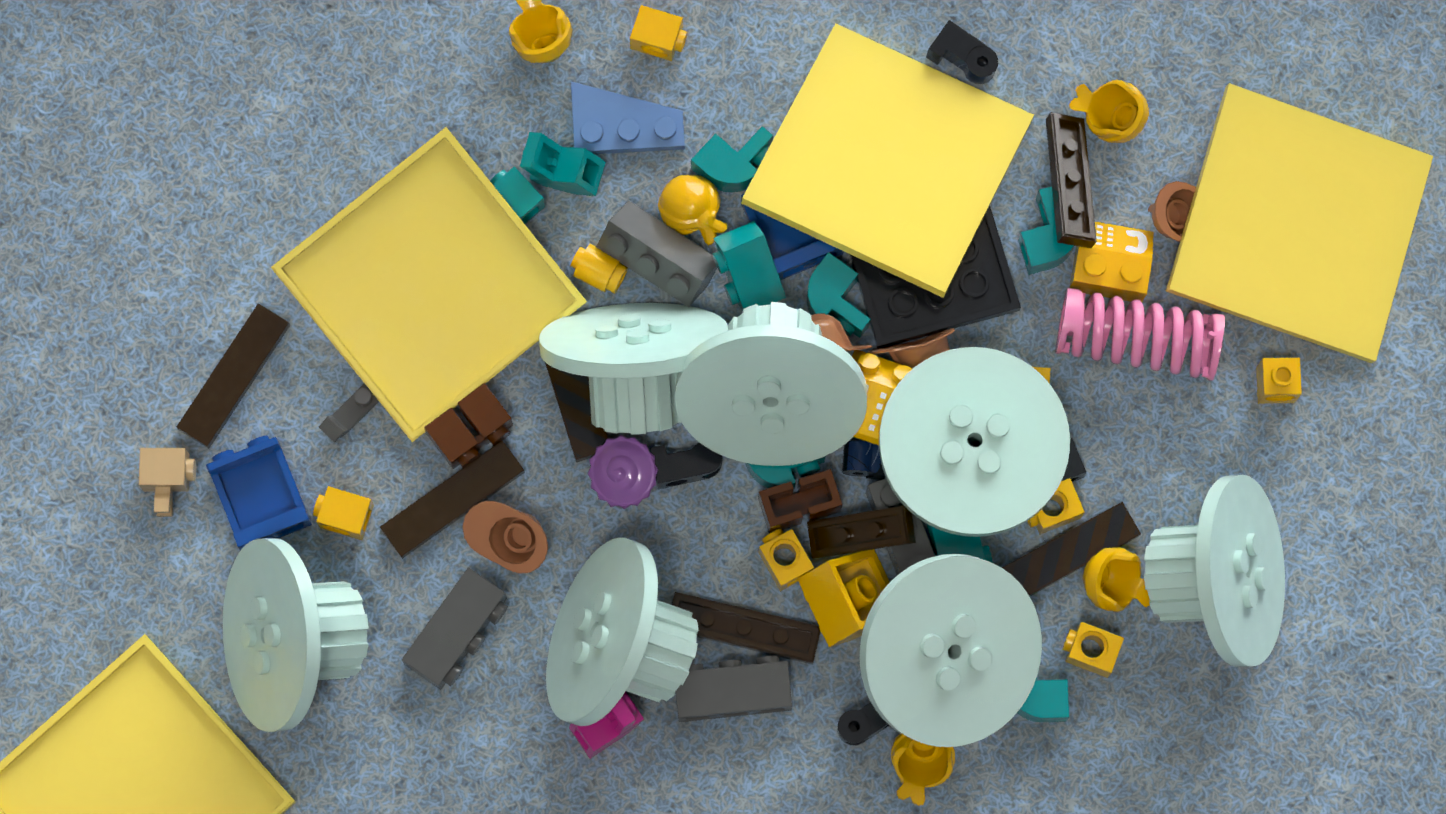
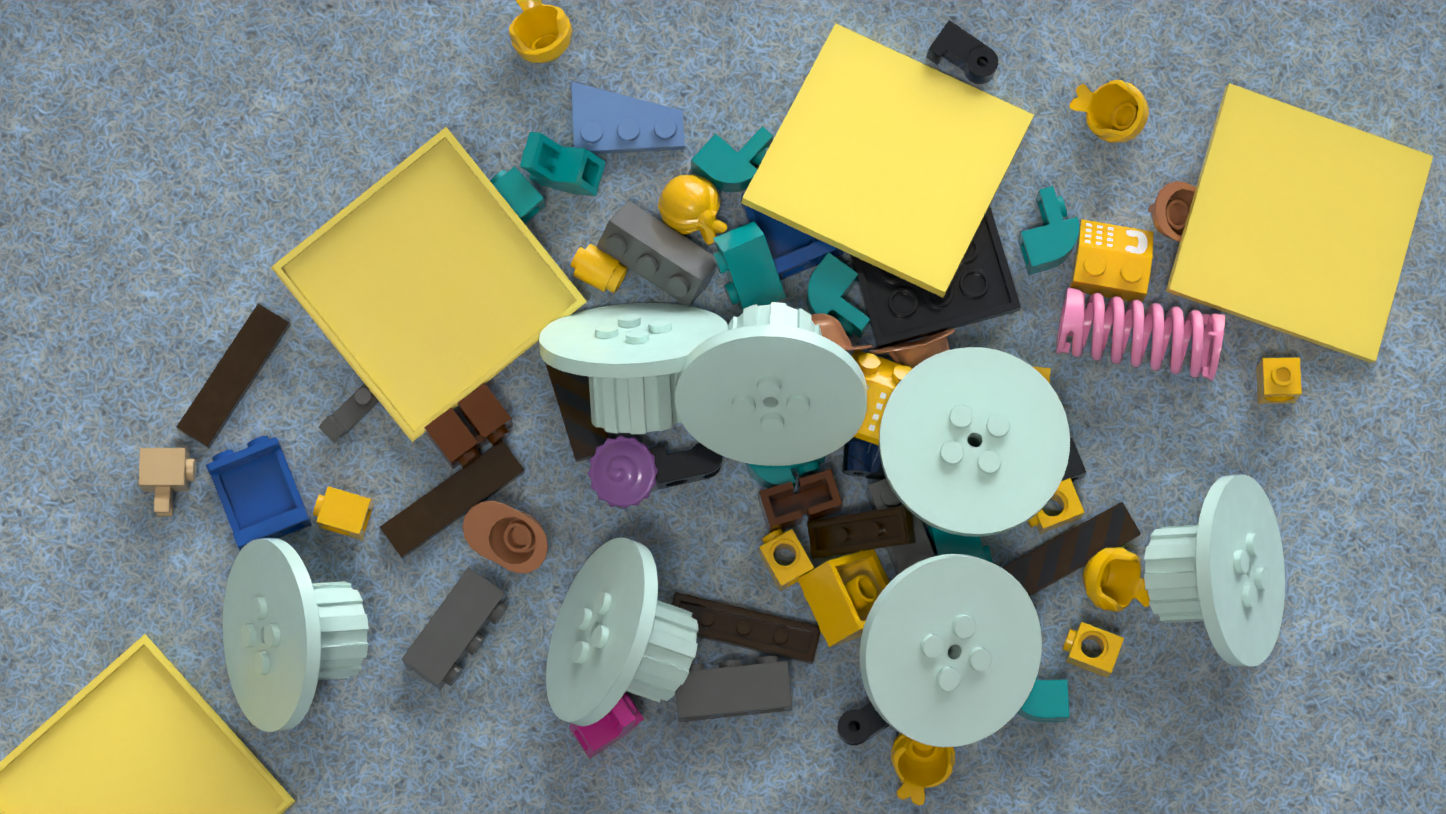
yellow brick [630,5,688,61] -> none
dark brown tile [1046,112,1097,248] -> none

